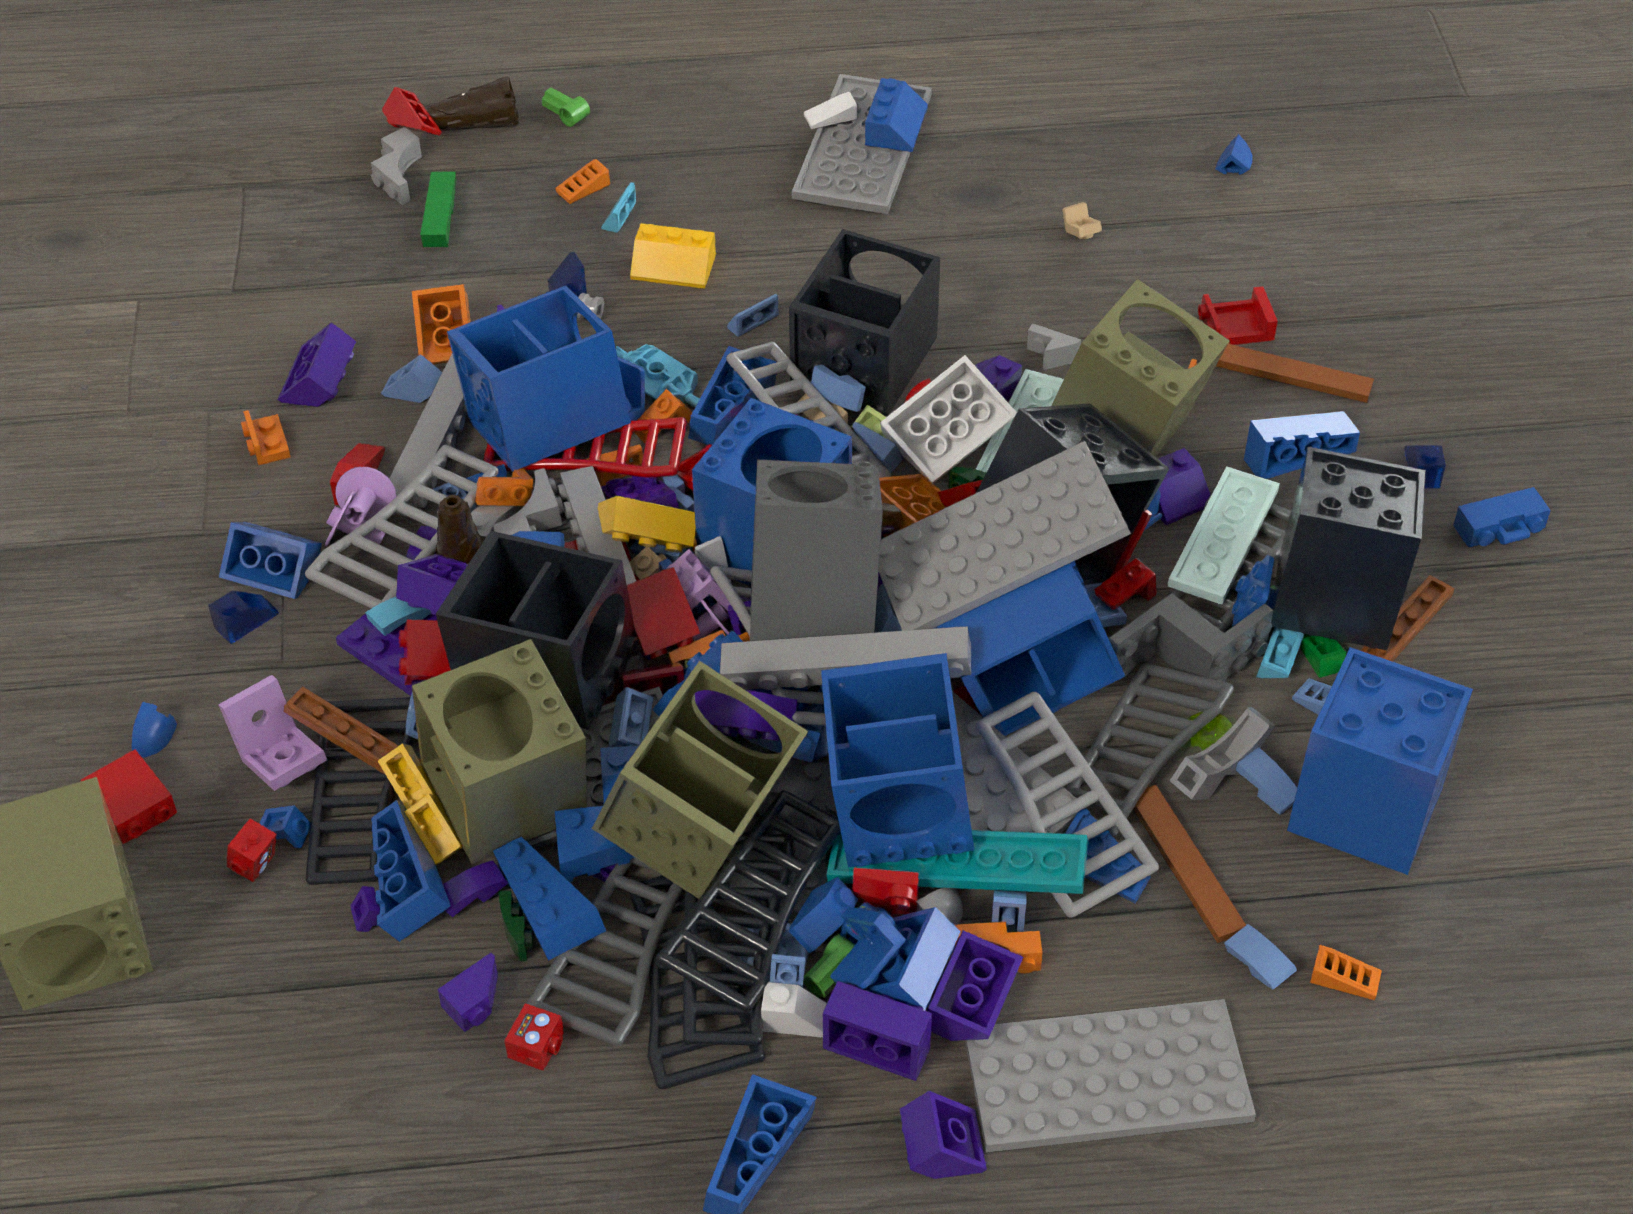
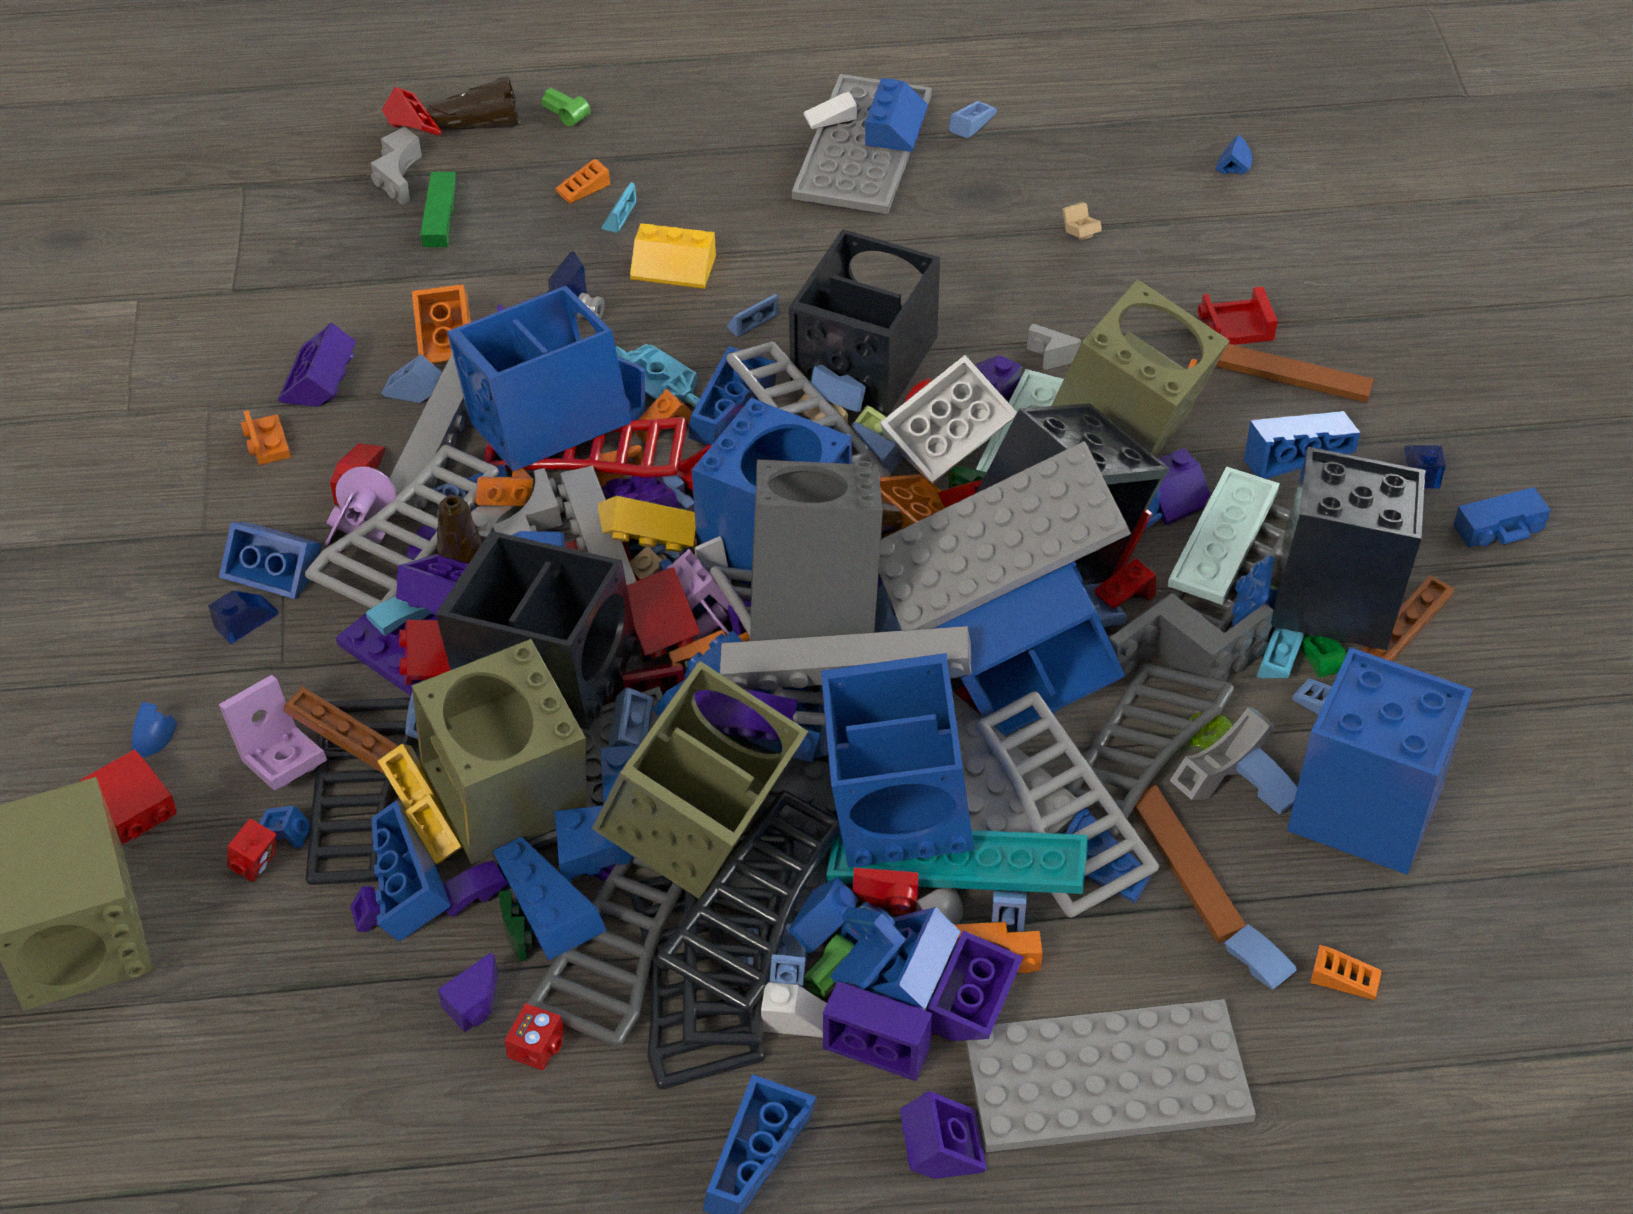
none -> medium blue slope [949,101,997,138]

